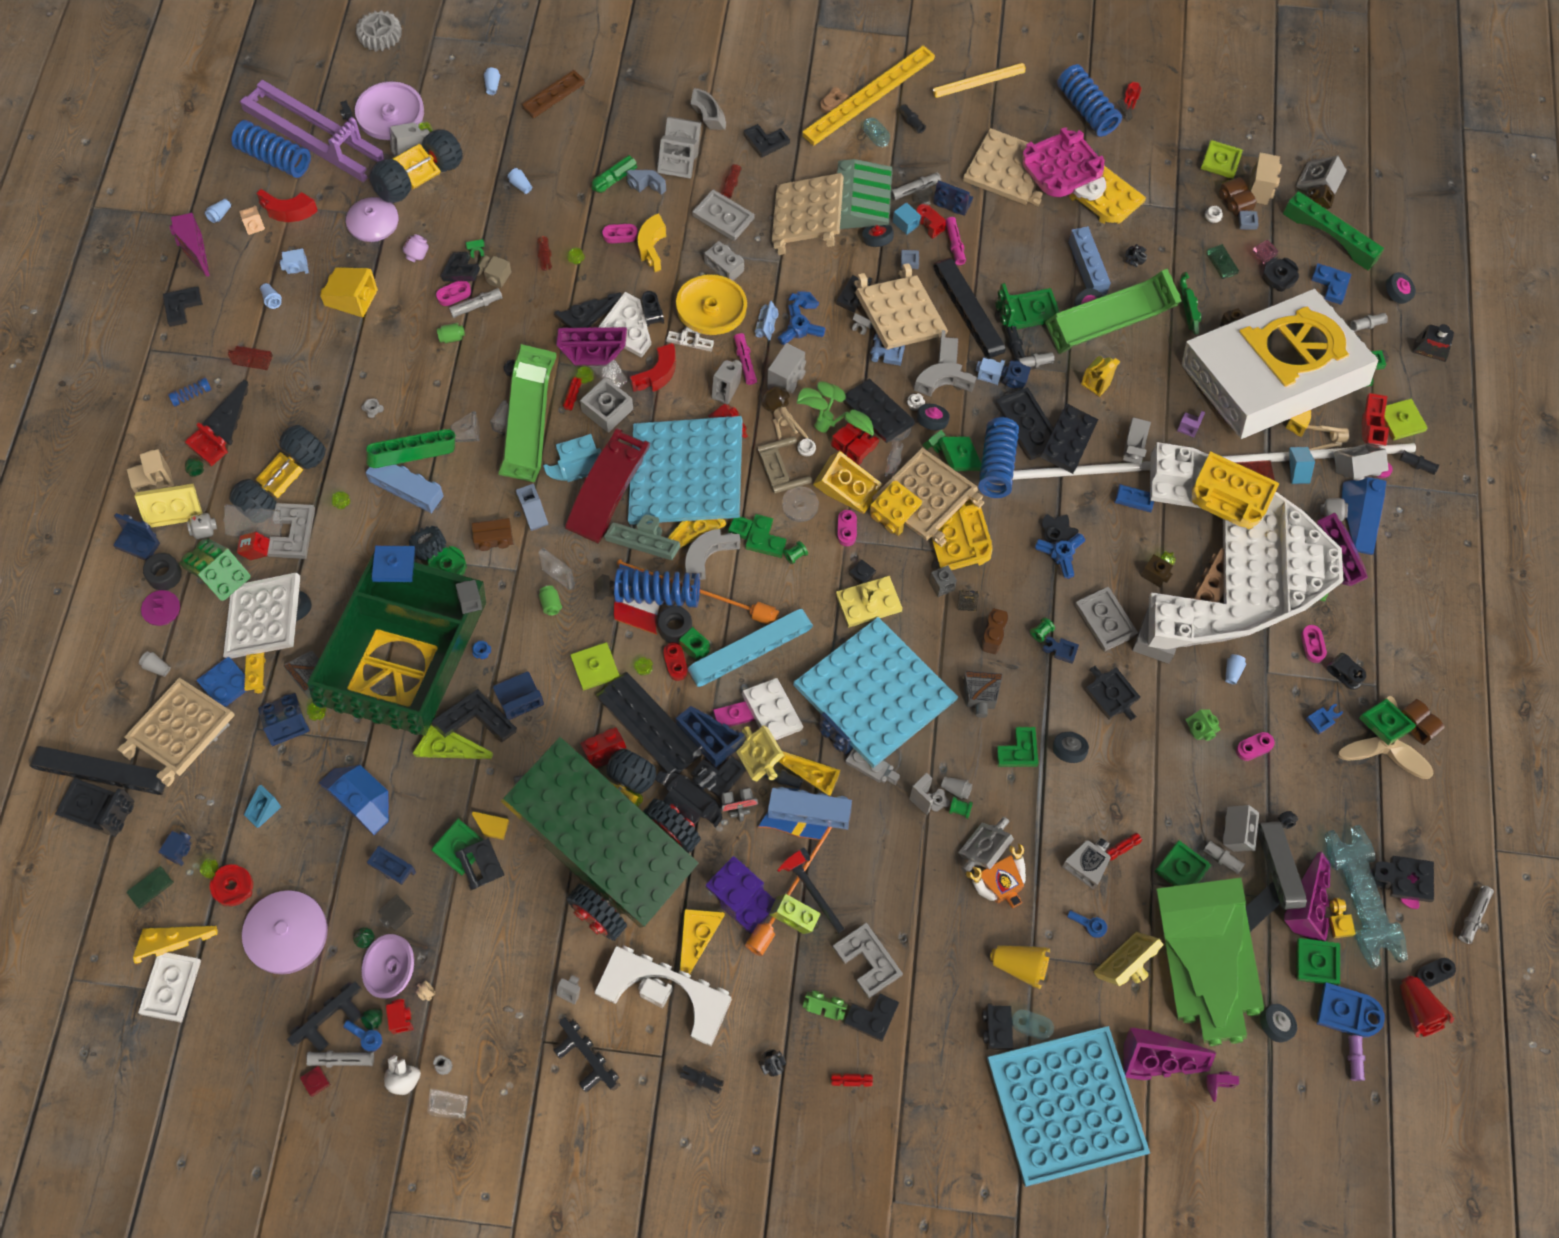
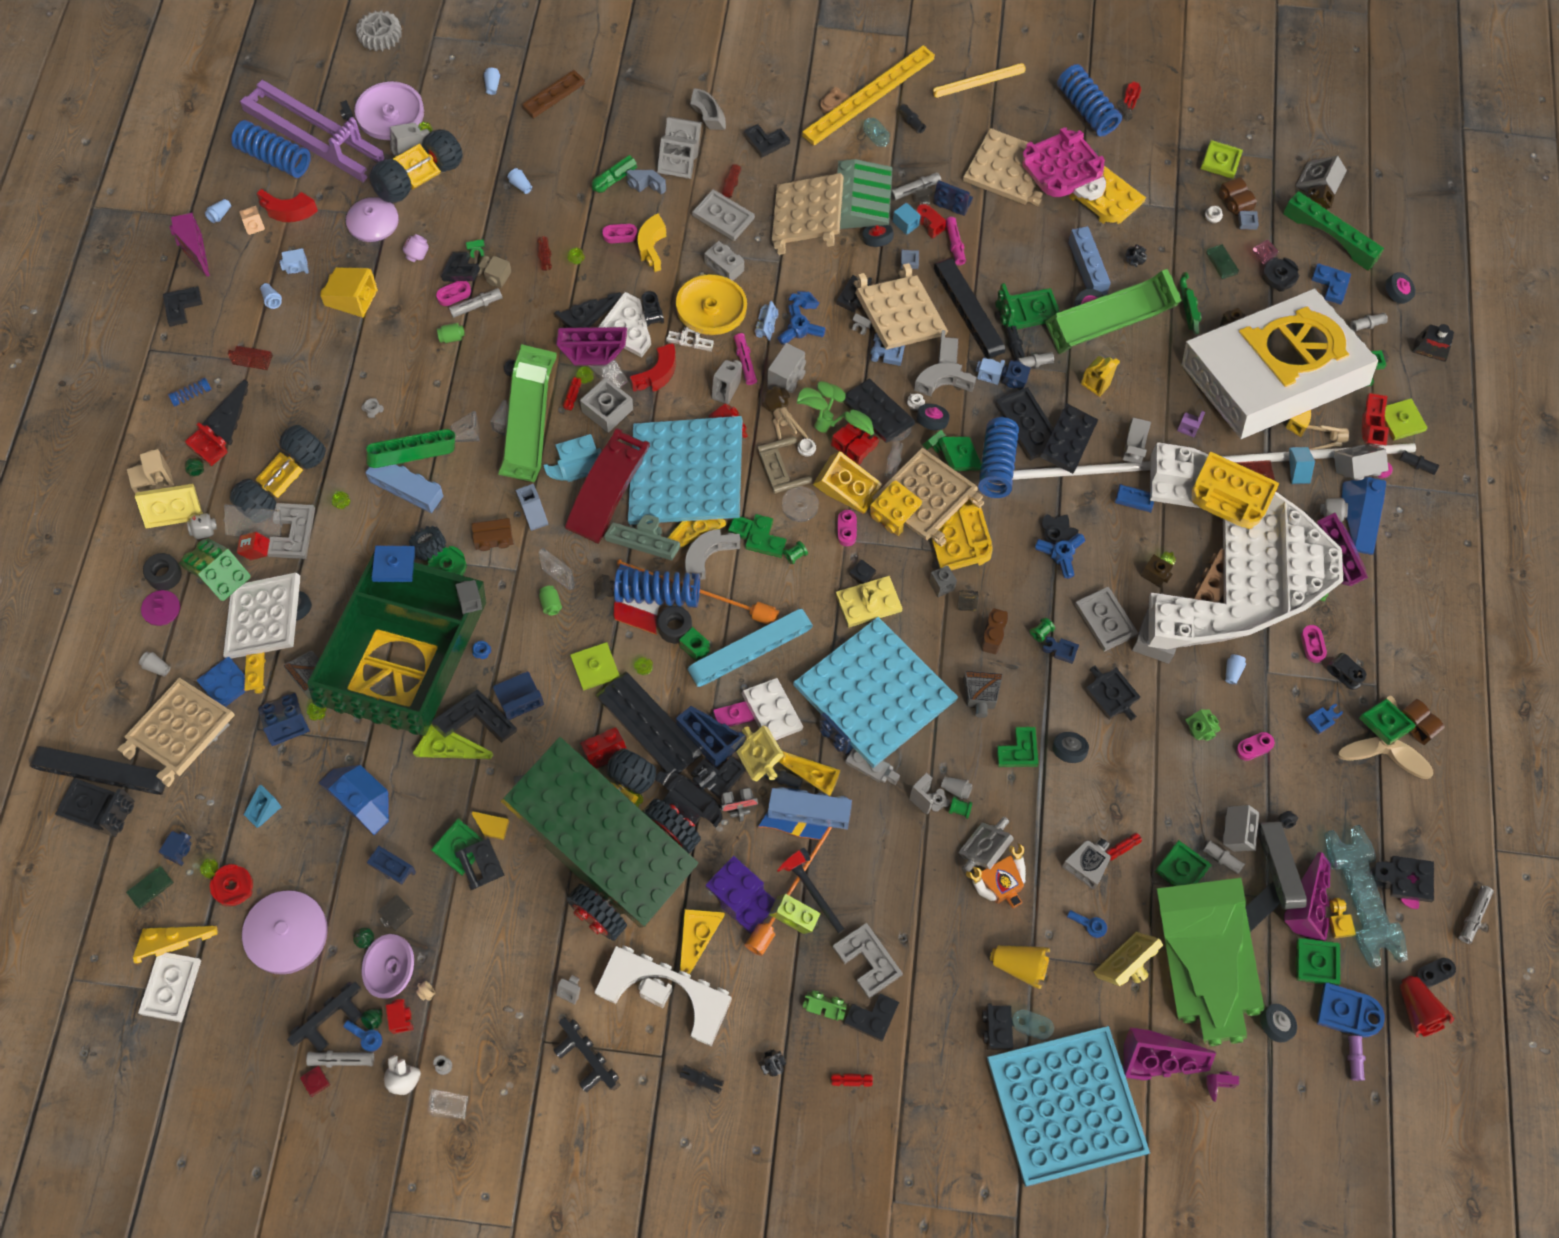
dark blue bracket [113,513,160,561] -> none
red plate [663,643,688,681] -> none
tan brick [1248,153,1282,205] -> none

